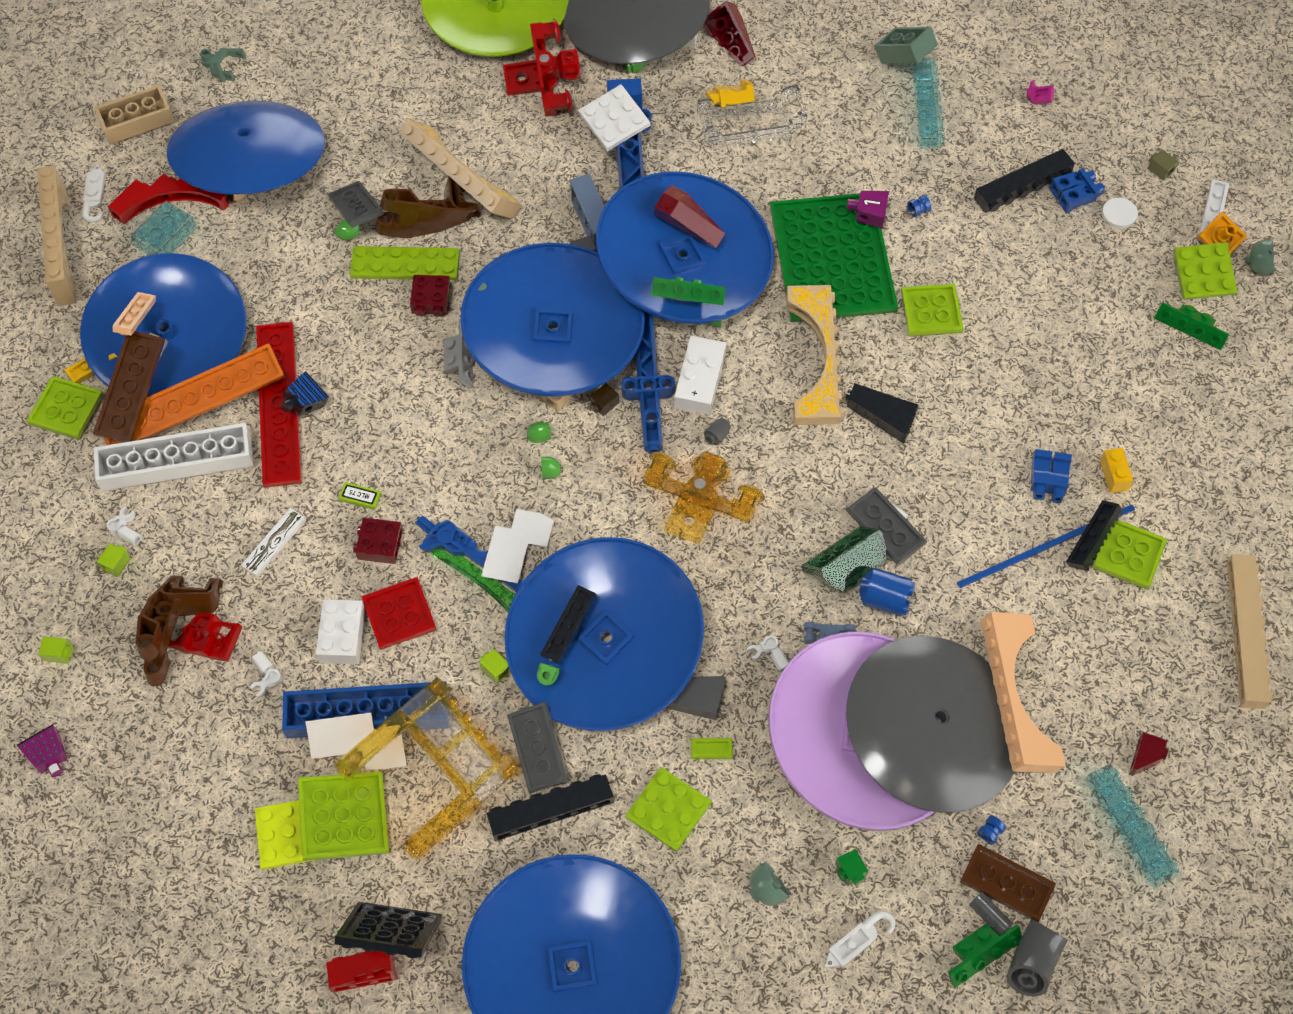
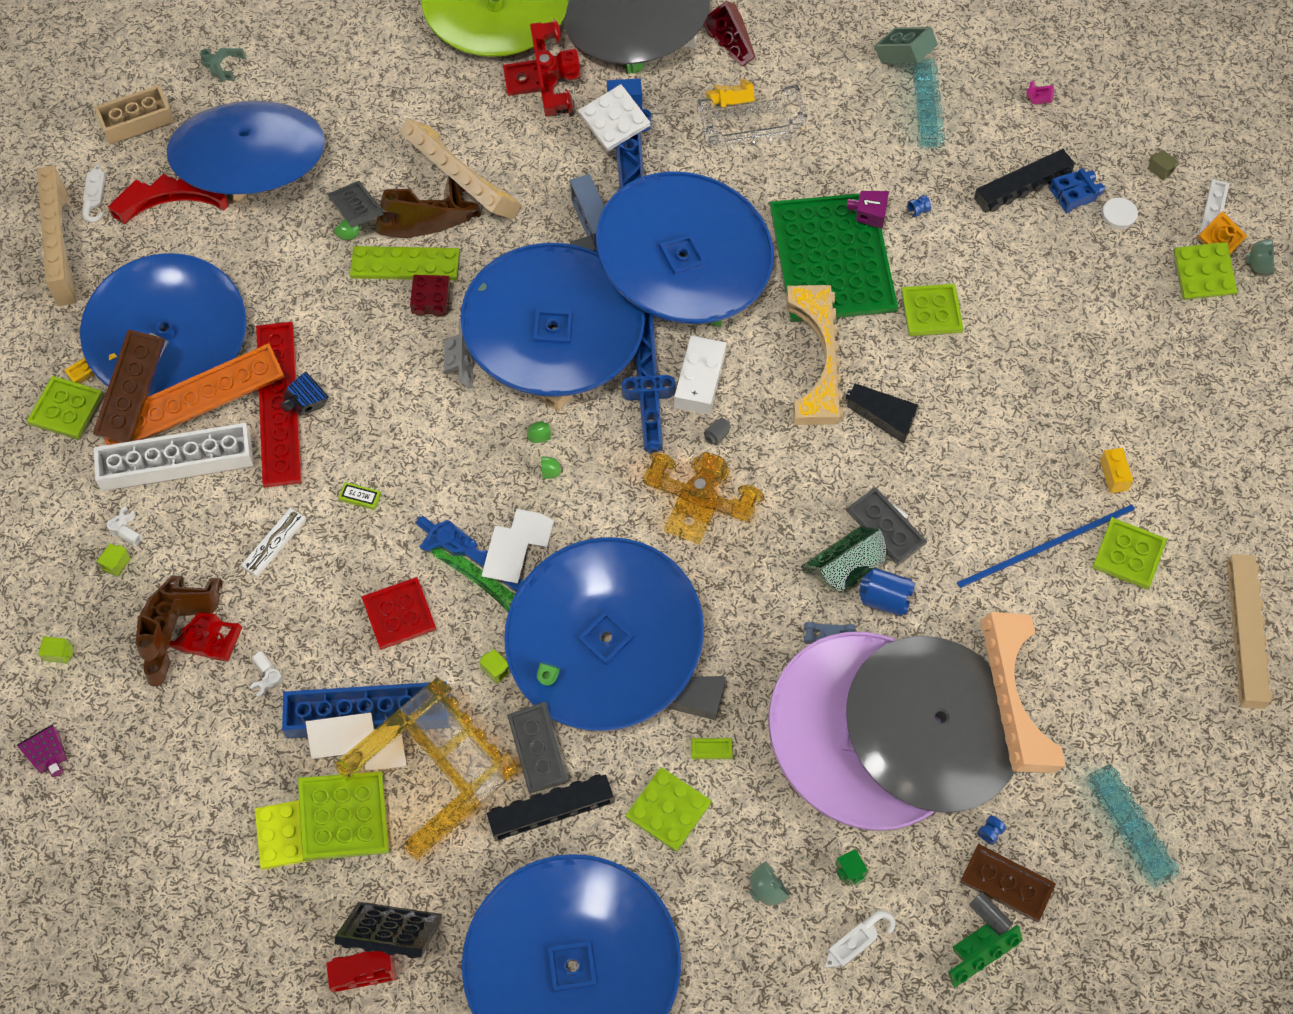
light nougat plate [113,292,156,336] -> none
clear light blue brick [131,201,197,256] -> none
white brick [316,600,366,664] -> none
dark red brick [353,518,403,564] -> none
black gear [540,585,597,665] -> none
dark brown brick [590,383,619,416] -> none
green bracket [651,277,726,305] -> none
dark red wedge [654,185,725,249] -> none
white bar [747,635,789,673] -> none
dark grey brick [1007,919,1068,997] -> none
blue hips [1030,449,1072,503] -> none
black gear [1066,500,1122,571] -> none
dark red slope [1129,732,1169,776] -> none
green bracket [1154,302,1229,350] -> none

